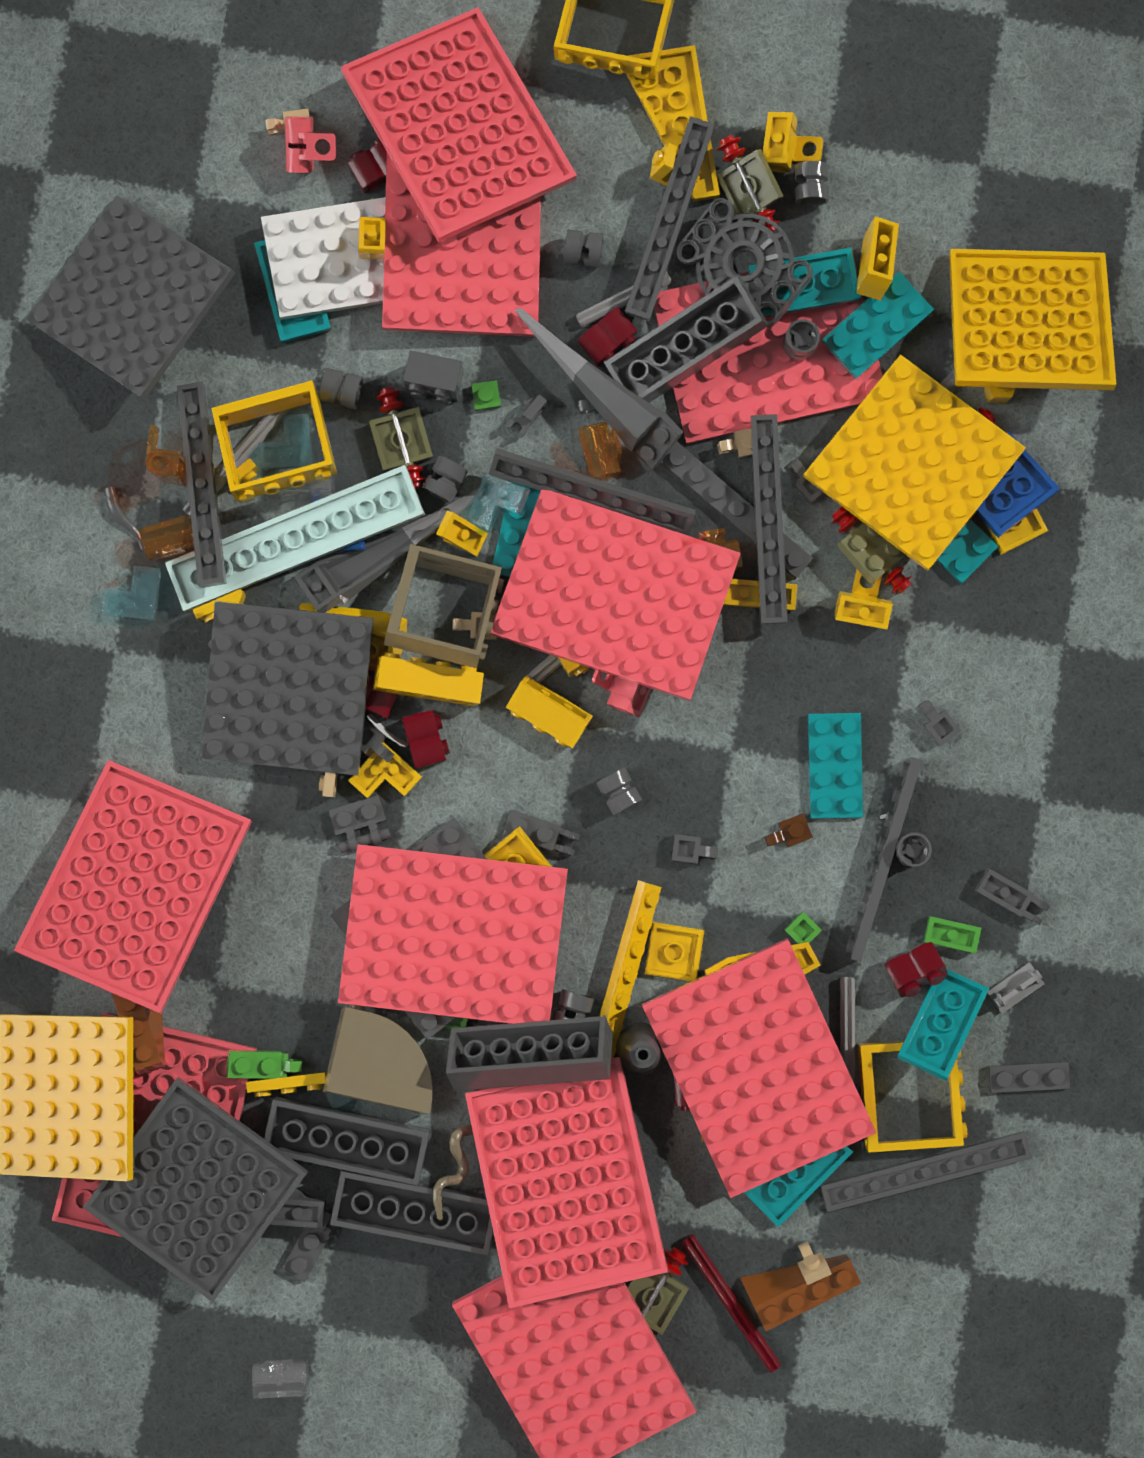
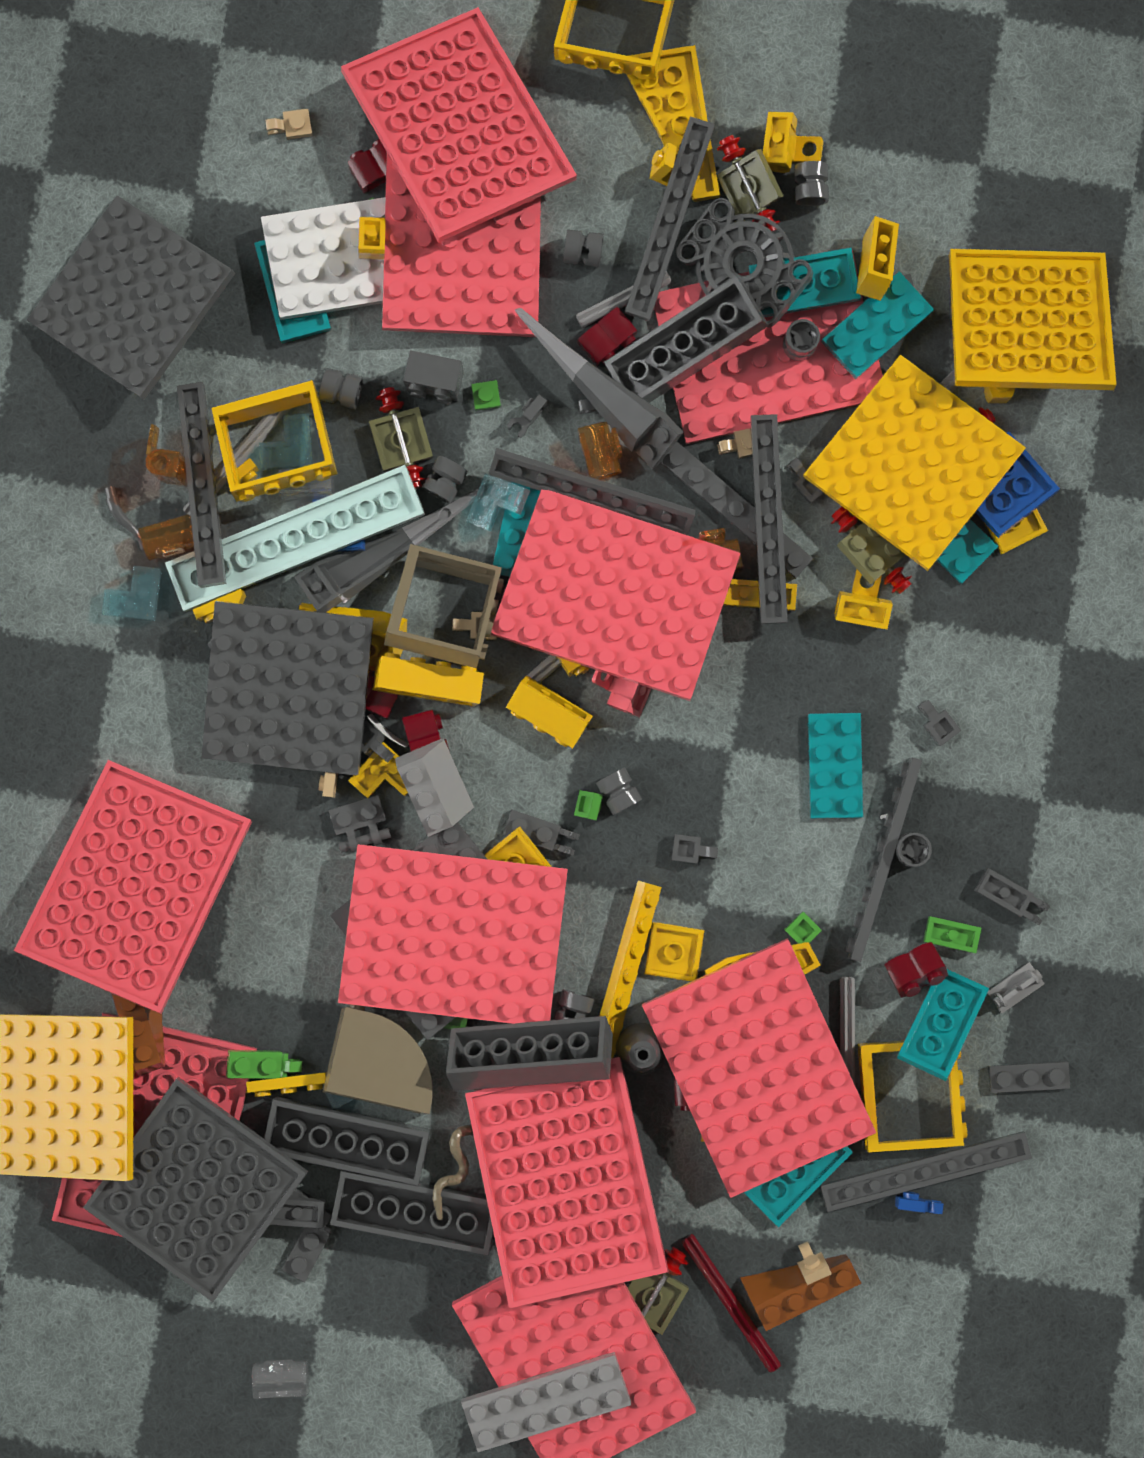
coral piece [285,116,336,173] -> none
yellow slope [436,511,488,556] -> none
reddish brown plate [764,813,813,847] -> none
none -> light grey slope [395,738,474,837]
none -> light grey plate [461,1352,631,1452]
none -> bright green plate [574,790,602,820]
none -> blue plate [895,1191,944,1214]

